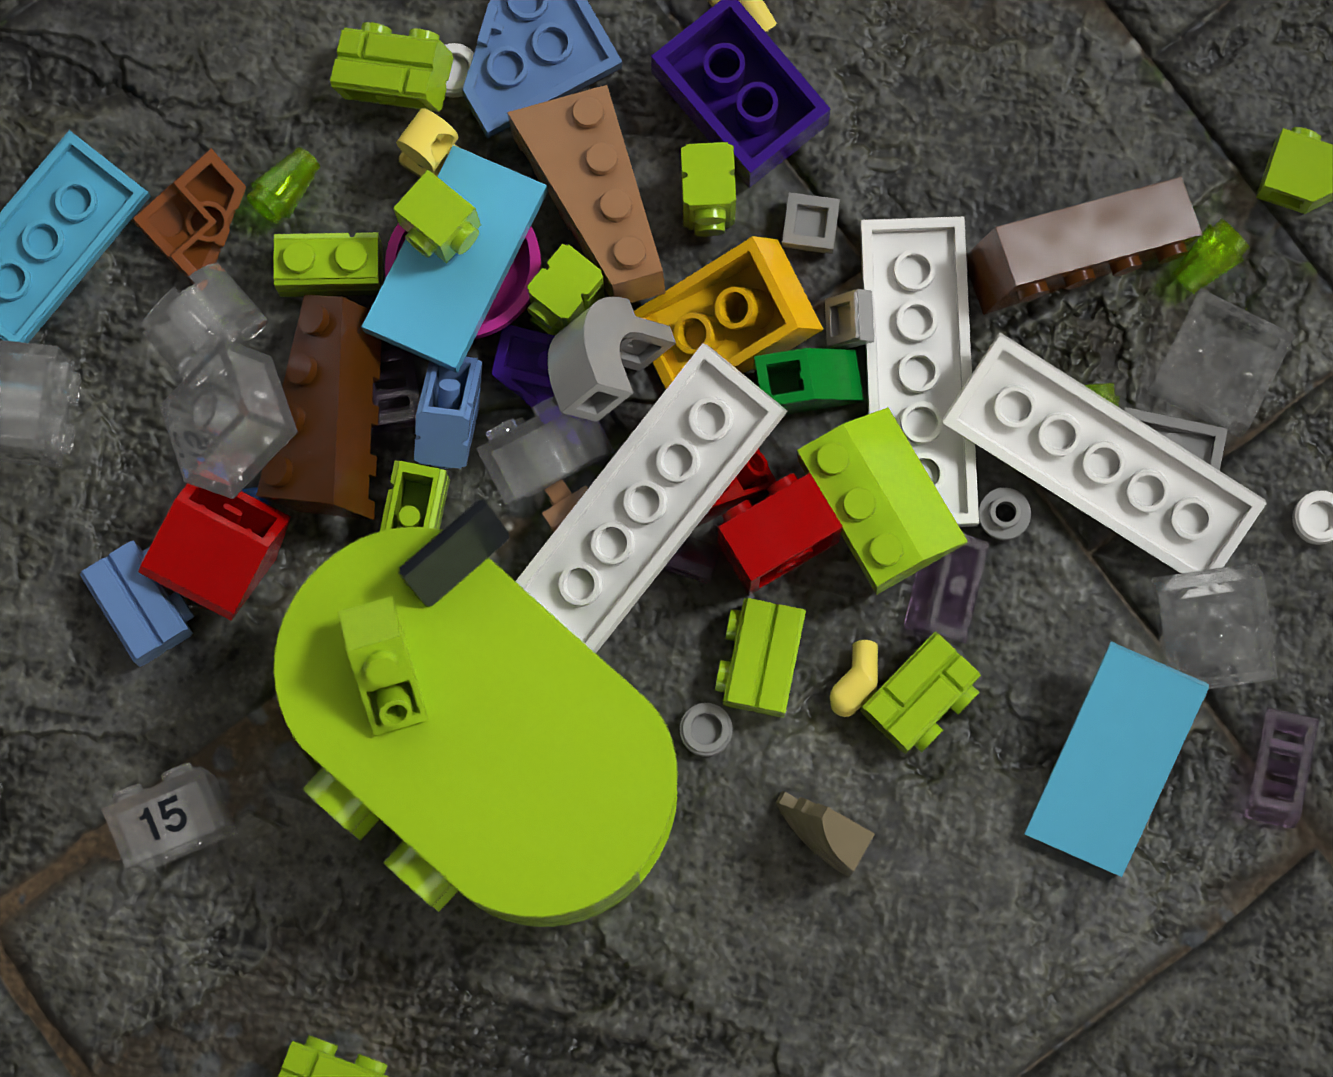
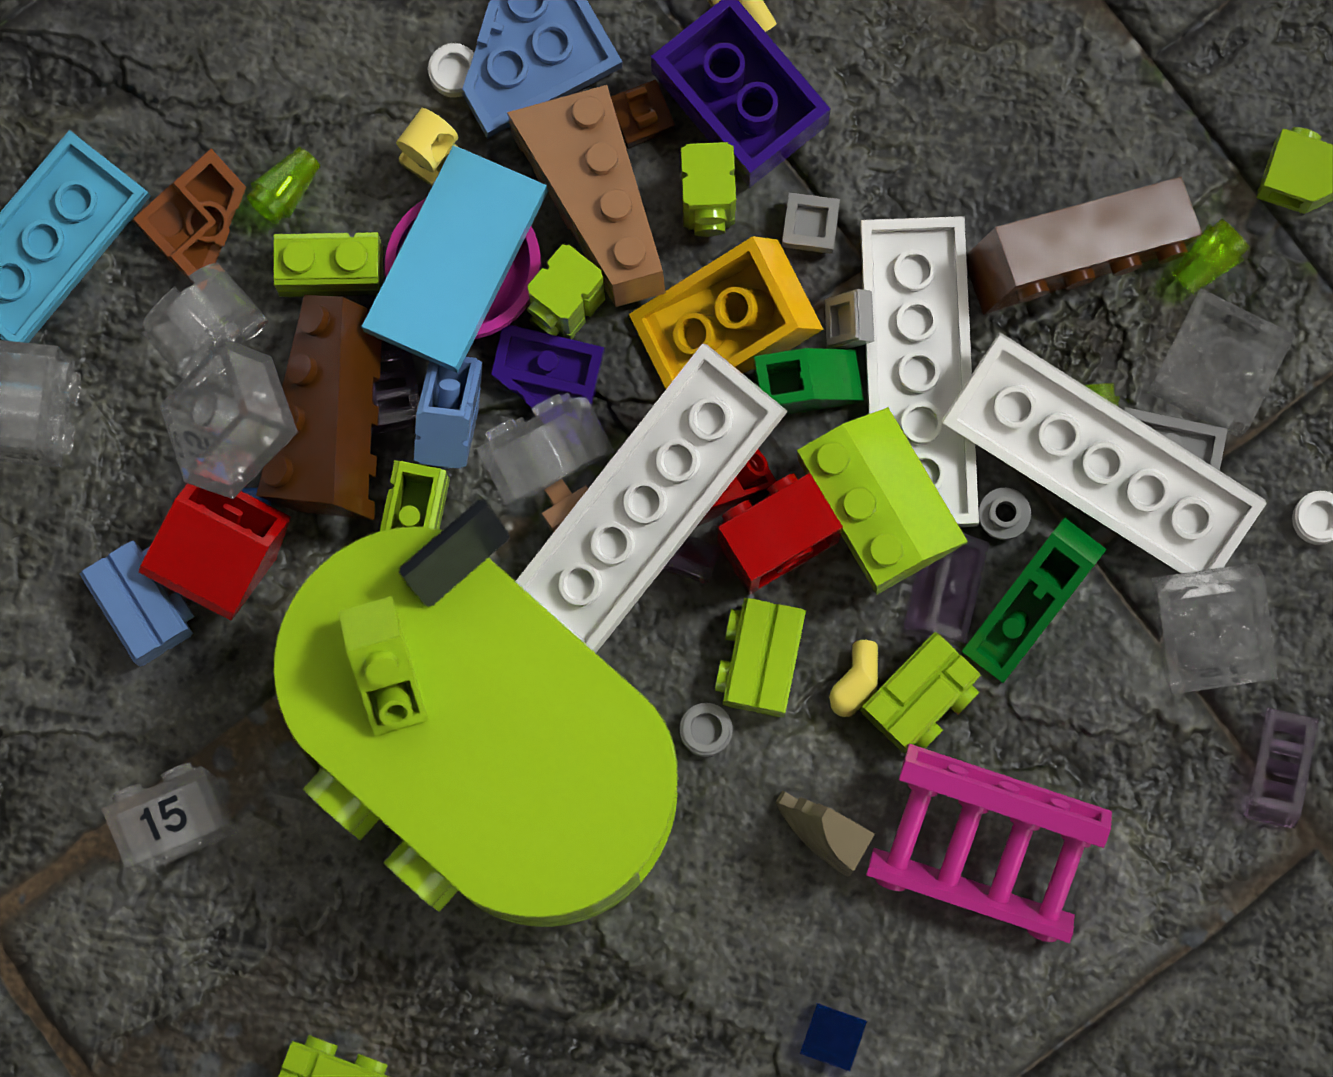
lime brick [330,22,453,112] -> none
lime brick [393,170,481,263] -> none
light grey arch [548,297,676,422] -> none
medium azure tile [1025,641,1209,877] -> none
none -> reddish brown tile [611,79,675,149]
none -> clear blue tile [799,1003,867,1072]
none -> dark pink fence [866,744,1112,943]
none -> green slope [962,518,1107,683]

